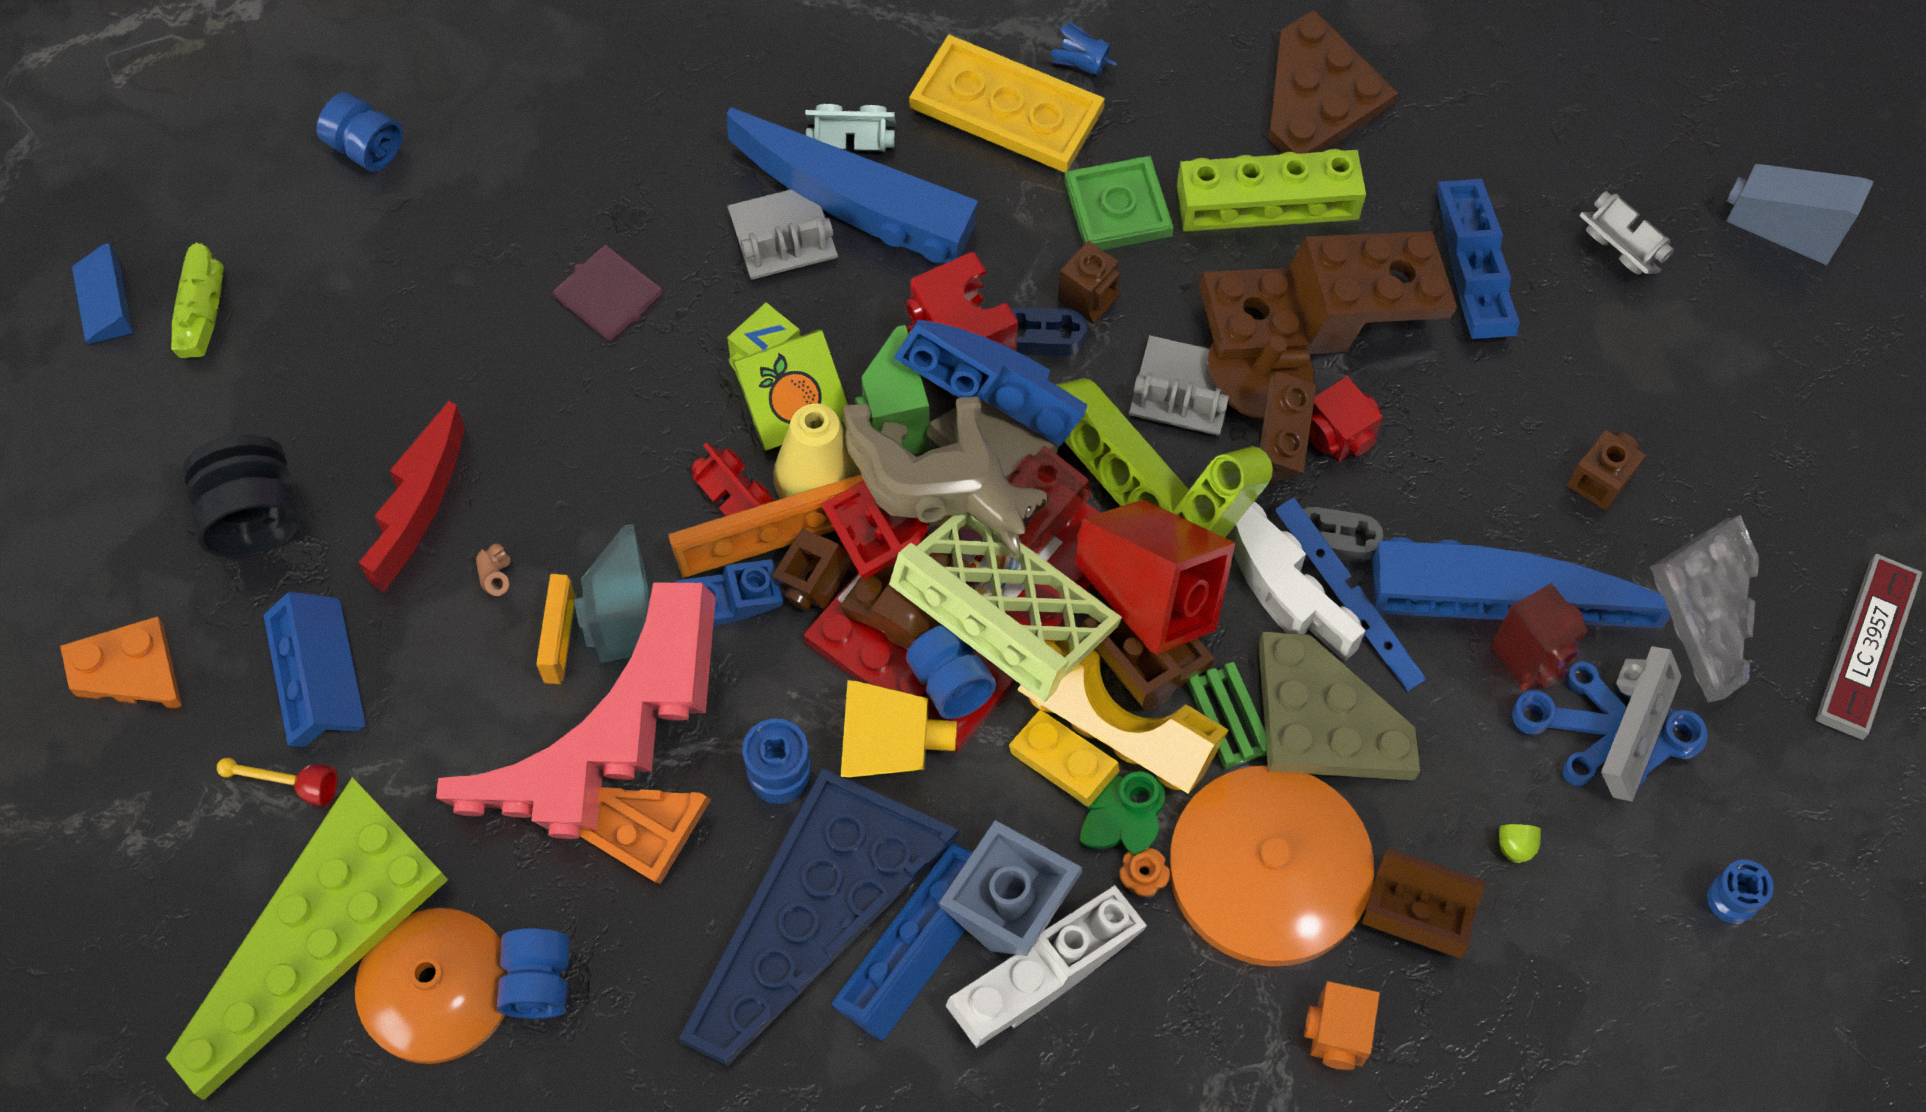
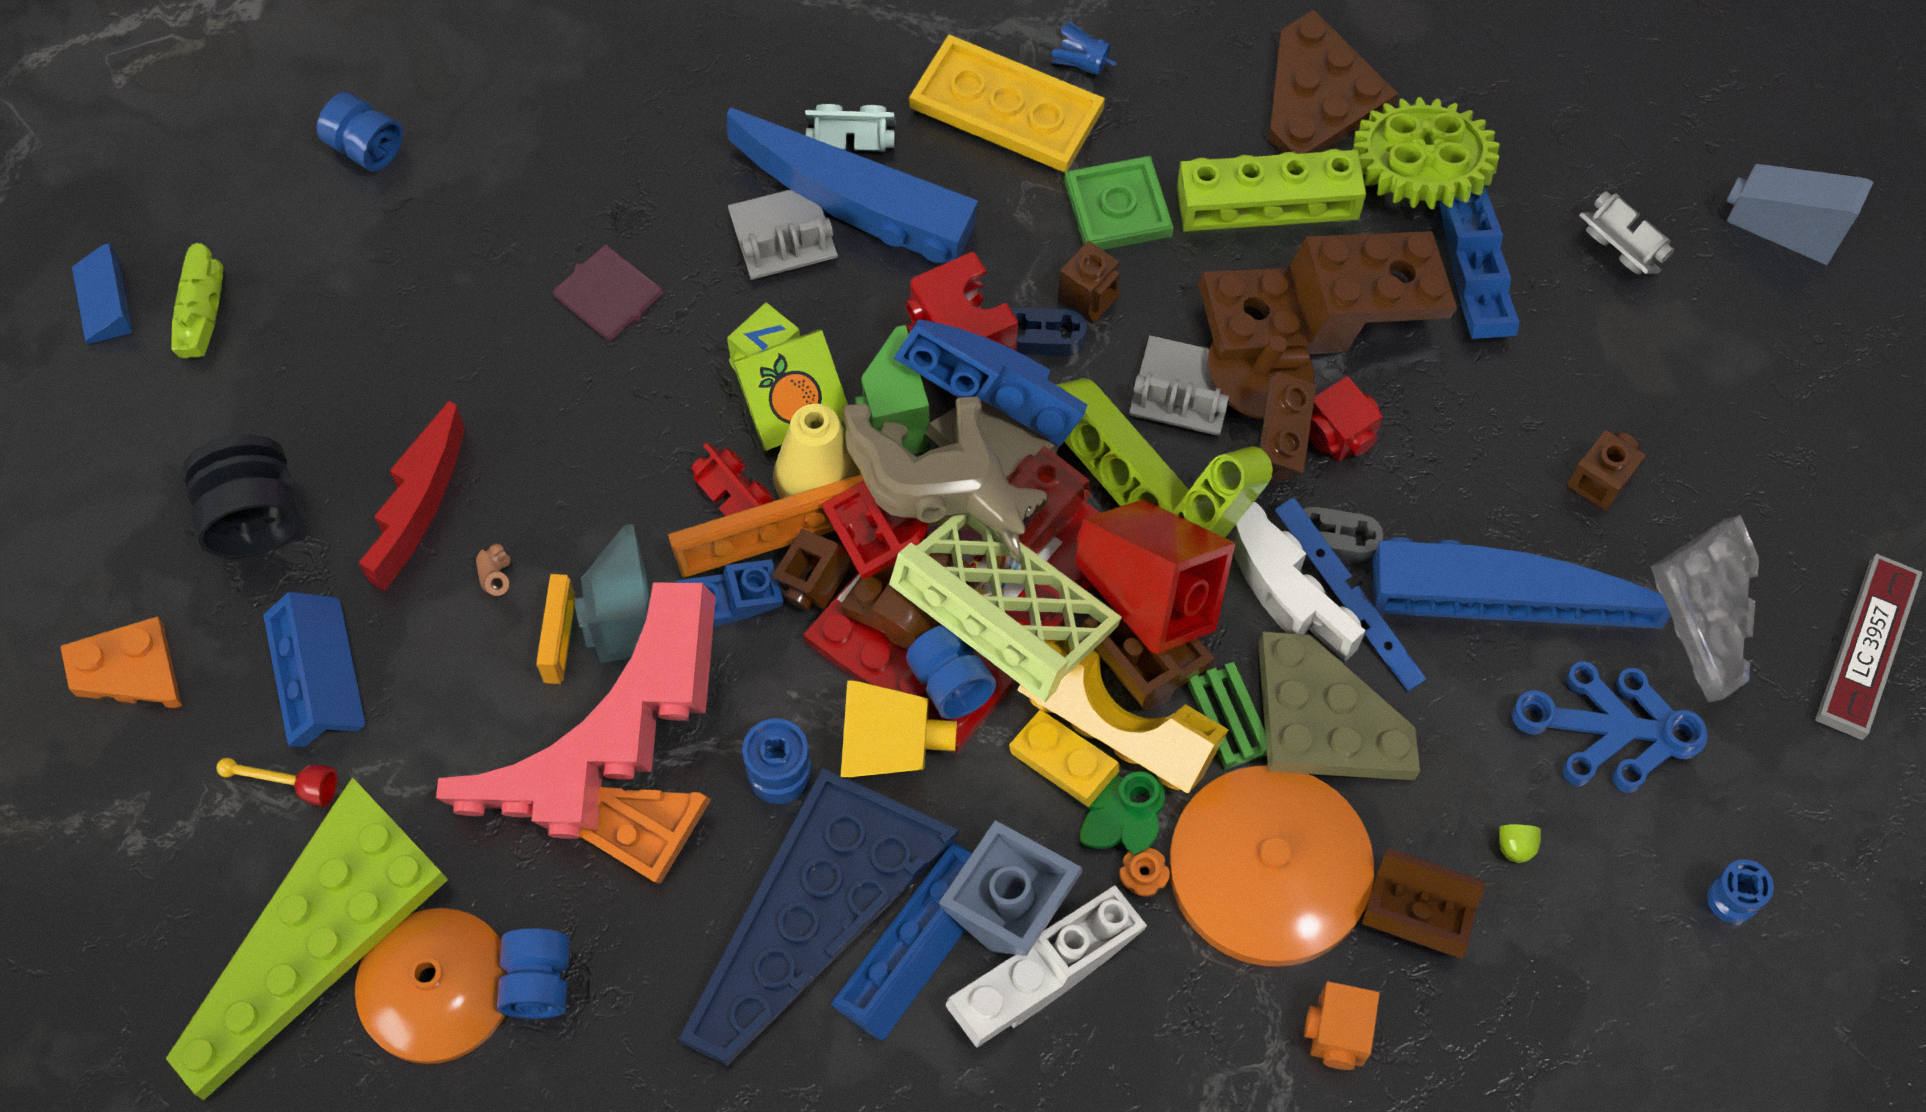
clear red brick [1490,583,1588,692] -> none
light grey hinge [1601,646,1682,802] -> none
none -> lime gear [1353,97,1499,209]

